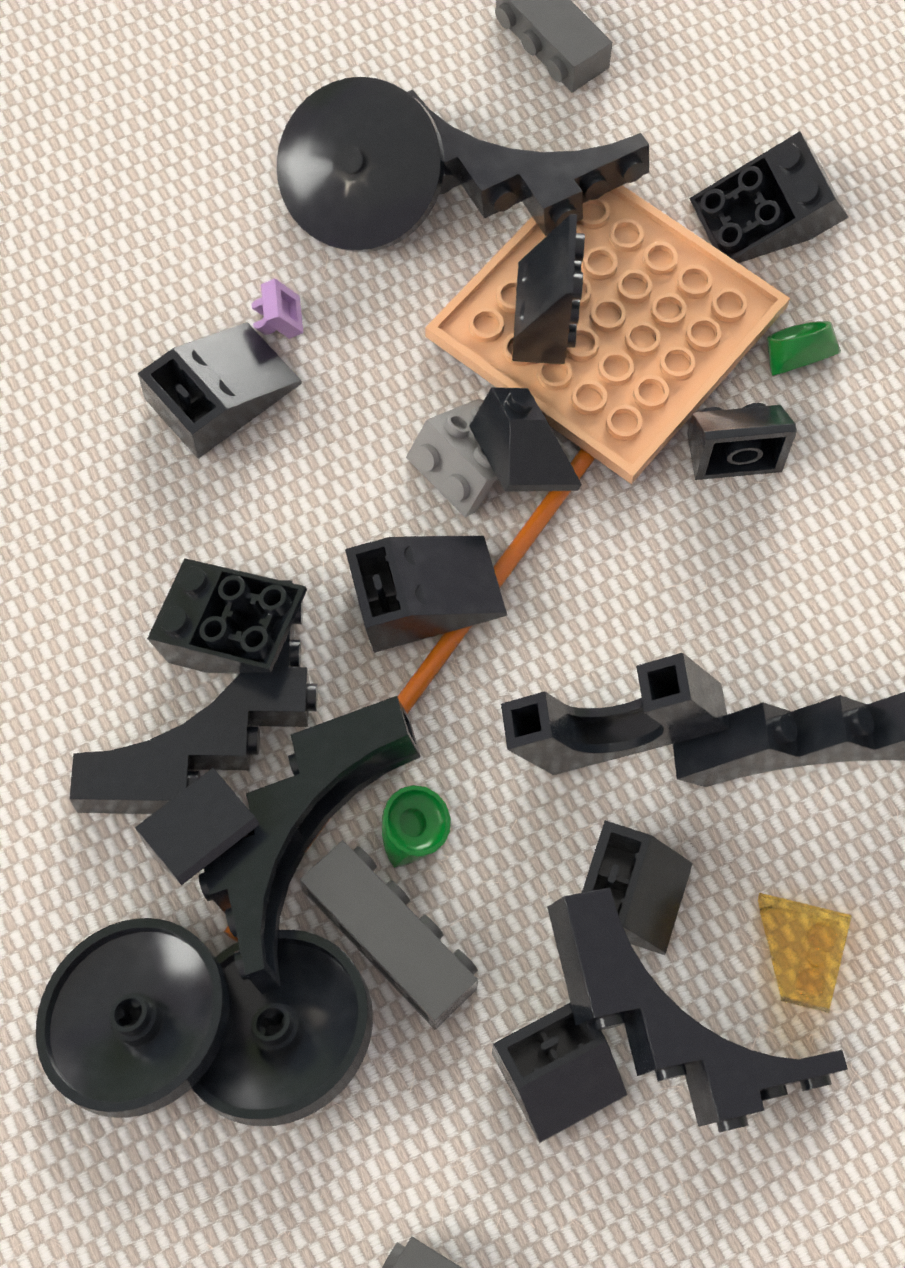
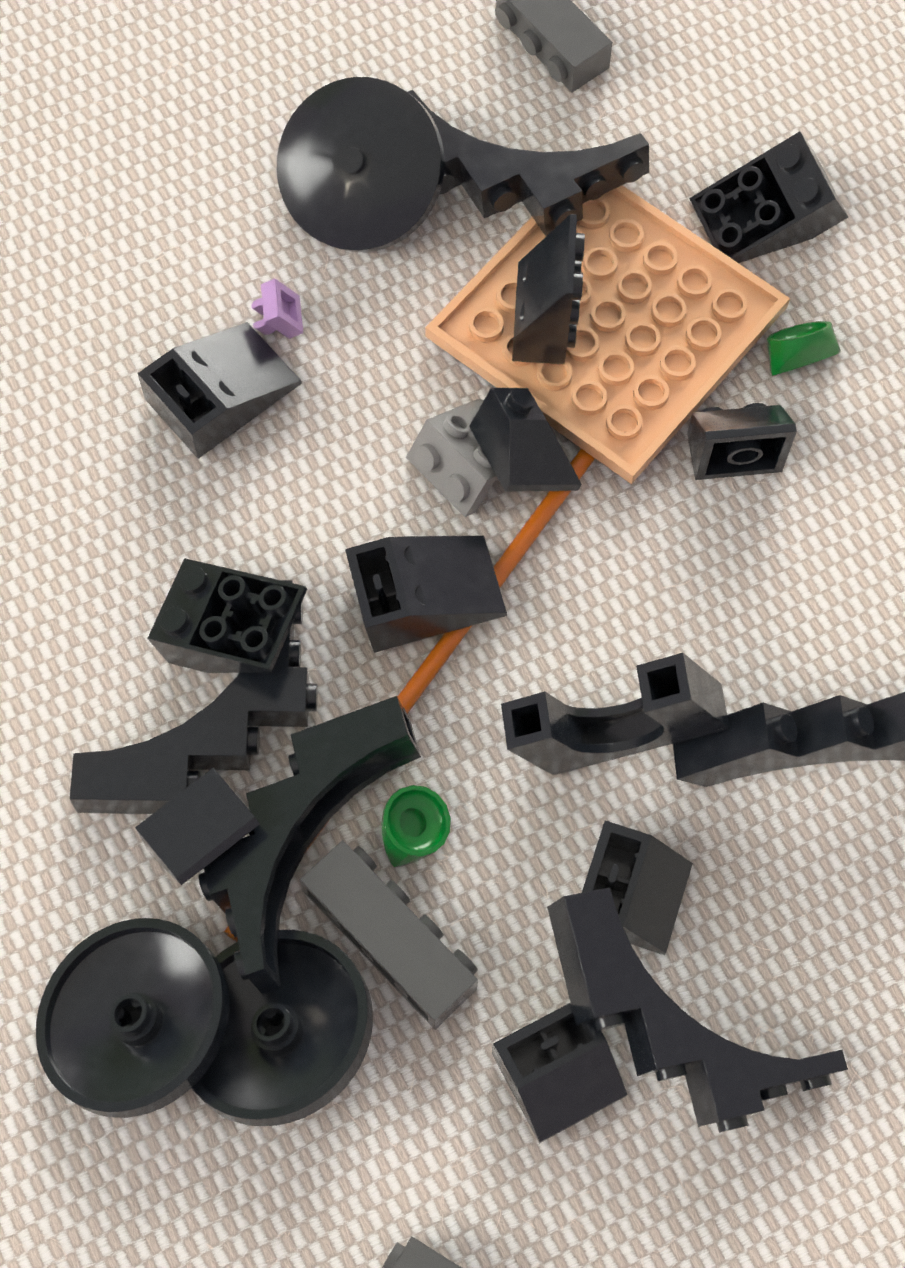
clear yellow wing [758,893,852,1013] -> none

